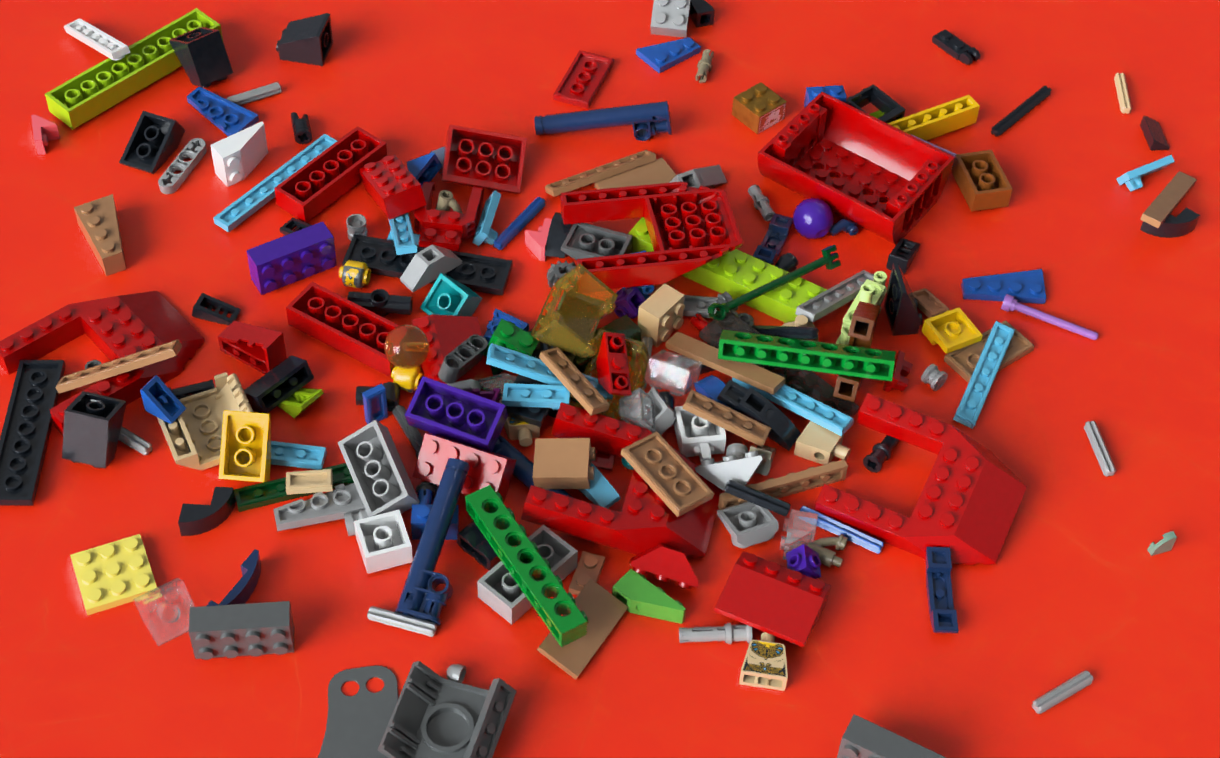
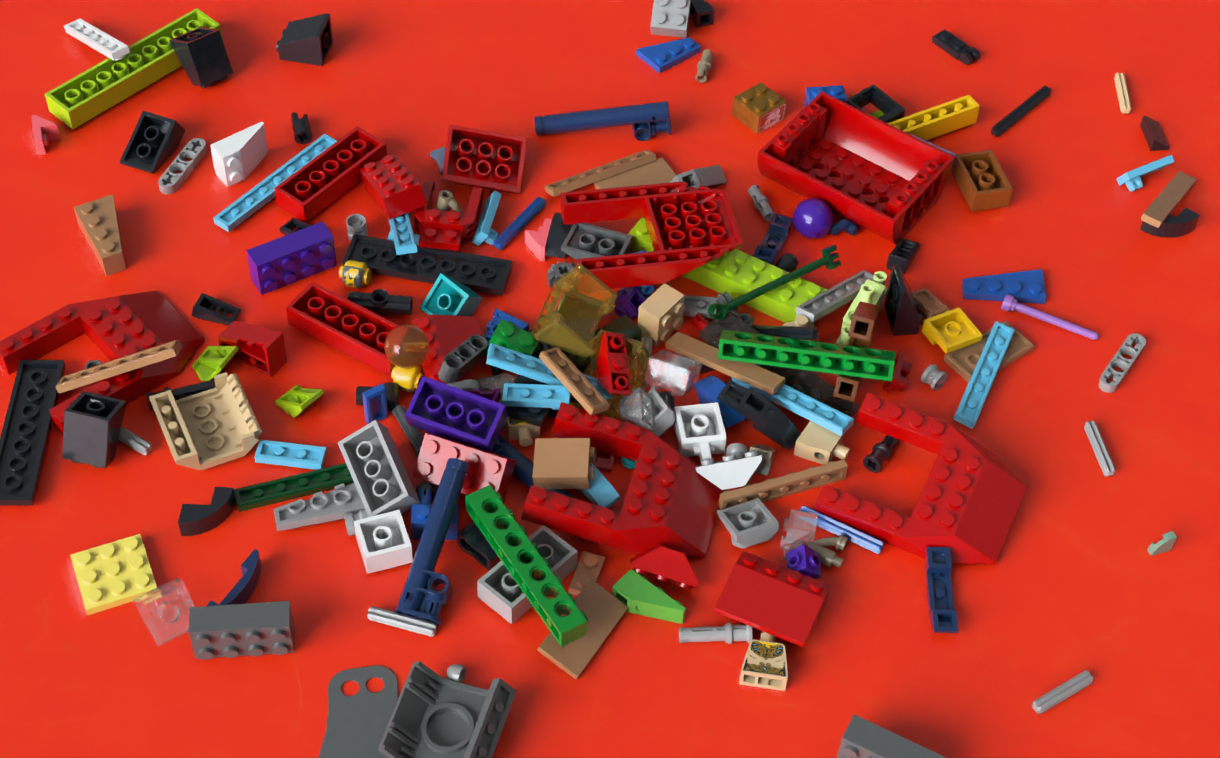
blue slope [140,375,187,424] -> none
blue wing [187,86,259,137] -> none
yellow slope [219,410,271,482] -> none
light grey axle [227,82,282,106] -> none
black brick [244,355,314,413] -> none
tan tile [286,469,333,495] -> none
light grey slope [400,244,462,292] -> none
blue slope [407,152,442,187] -> none
red tile [553,50,614,109] -> none
medium nougat tile [621,431,714,517] -> none
medium nougat tile [682,389,771,447] -> none
black axle [724,480,791,516] -> none
none -> lime slope [192,346,239,382]
none -> light grey beam [1098,333,1146,393]

